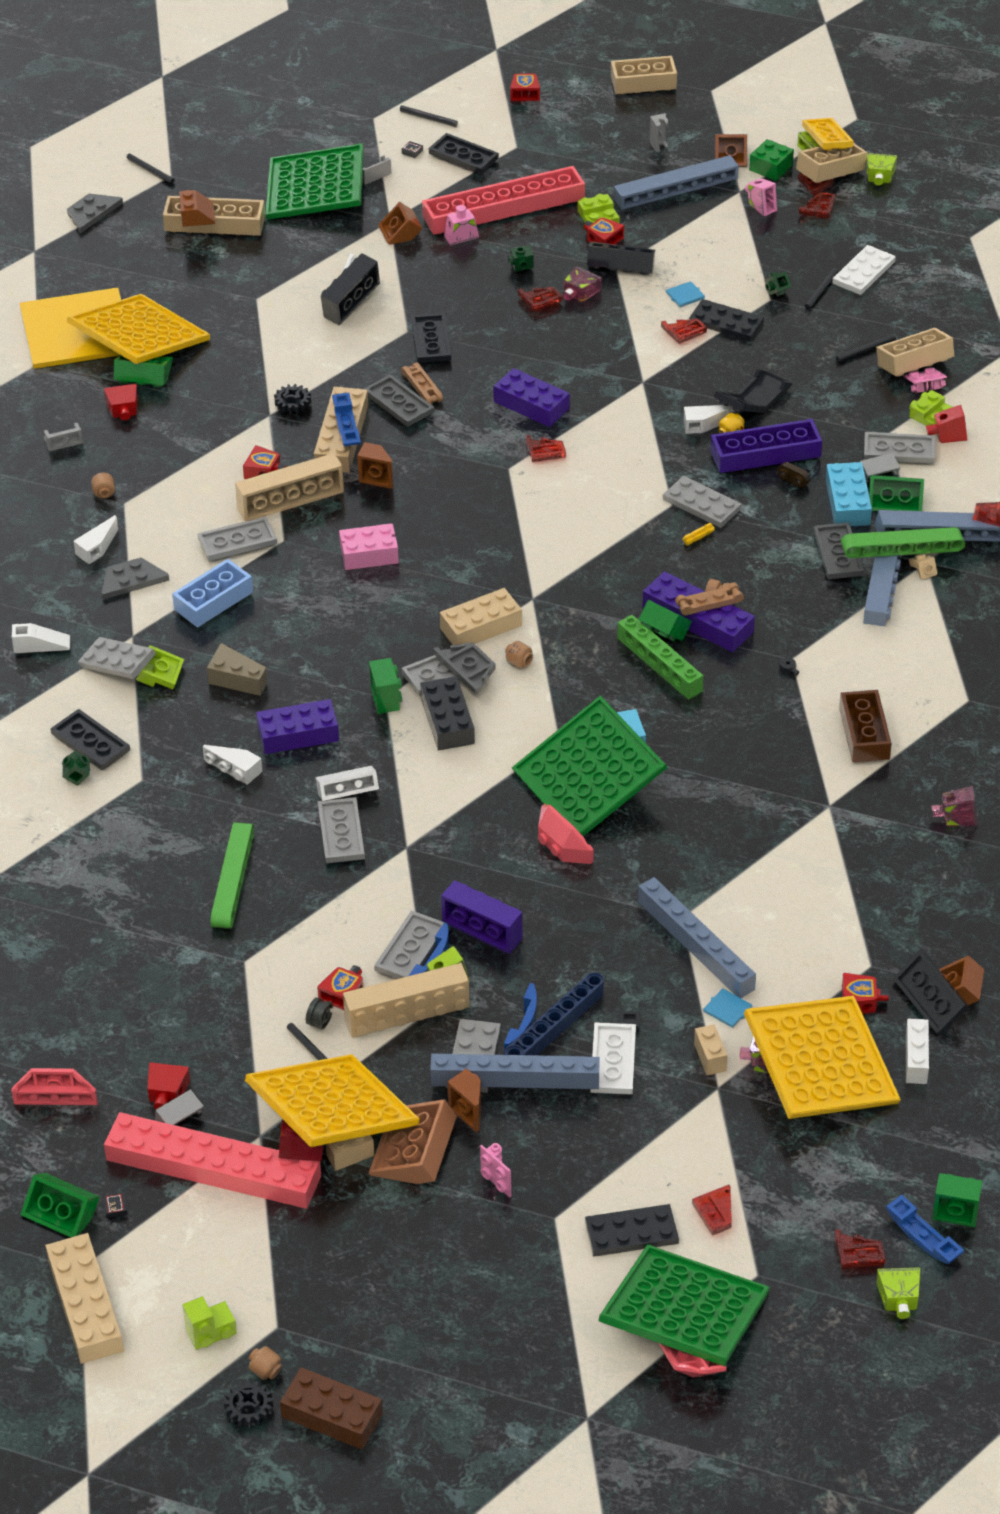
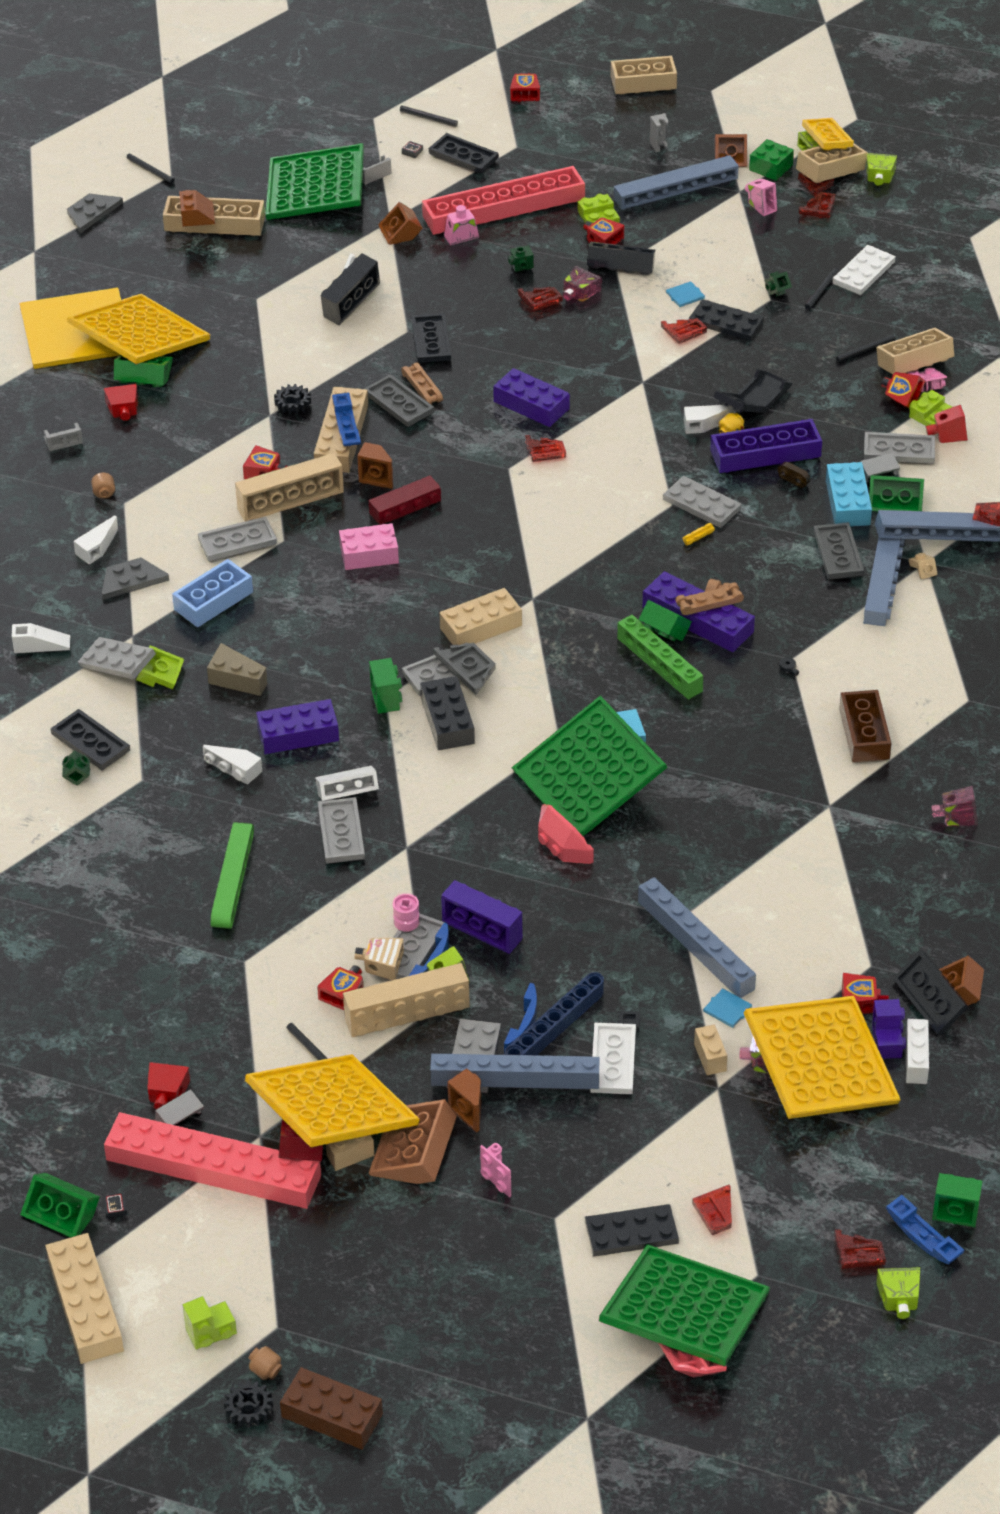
coral wedge [11,1068,98,1105] -> none
pearl dark grey wheel [305,997,333,1030] -> none
medium nougat head [505,641,533,668] -> none
bright green beam [841,527,965,558] -> none
none -> tan torso [354,938,404,980]
none -> dark red brick [369,476,441,525]
none -> bright pink wheel [393,894,419,932]
none -> dark purple brick [872,999,906,1059]
none -> red torso [881,372,926,409]

